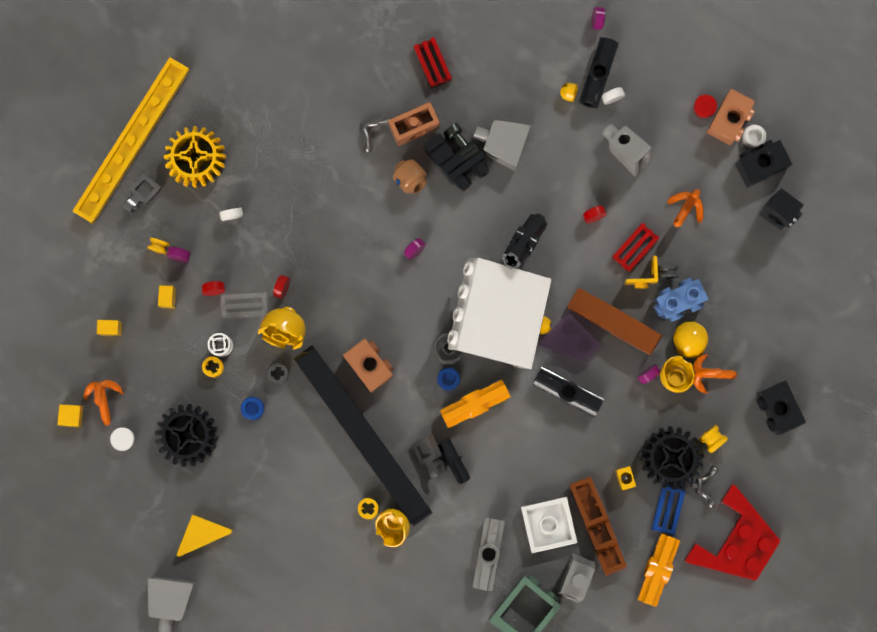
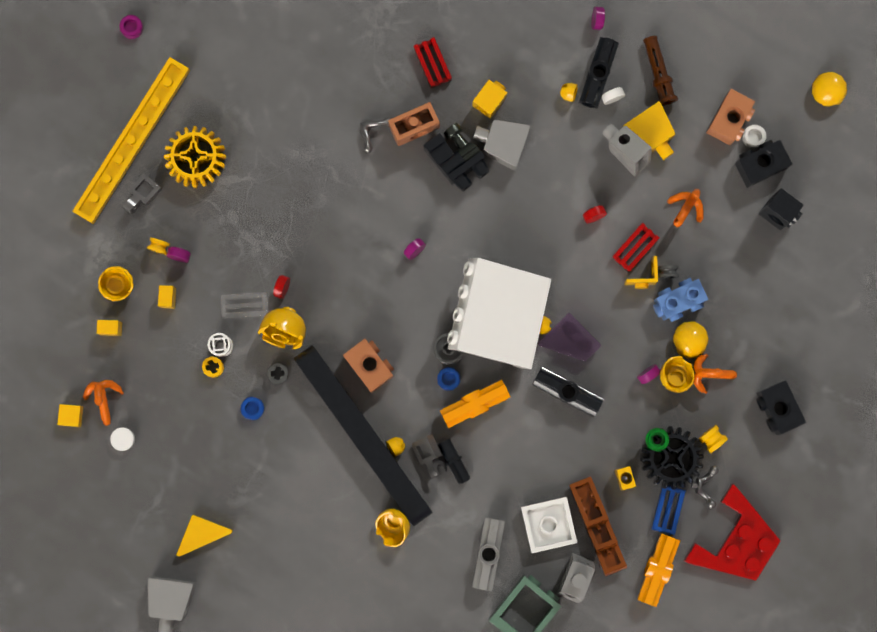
black gear [155,404,219,467] -> none
red tile [201,281,225,296] -> none
white tile [219,208,244,221] -> none
yellow bush [358,498,379,519] -> none
medium nougat head [393,160,427,194] -> none
black piece [501,213,548,269] -> none
dark orange slope [567,288,662,356] -> none
red tile [693,94,717,118] -> none
none -> yellow hair [98,266,134,301]
none -> magenta tile [119,15,143,39]
none -> yellow hinge [385,437,406,457]
none -> yellow brick [472,79,508,119]
none -> yellow torso [623,101,675,160]
none -> reddish brown pin [643,36,678,106]
none -> green plate [645,428,669,451]
none -> yellow hair [812,72,847,107]

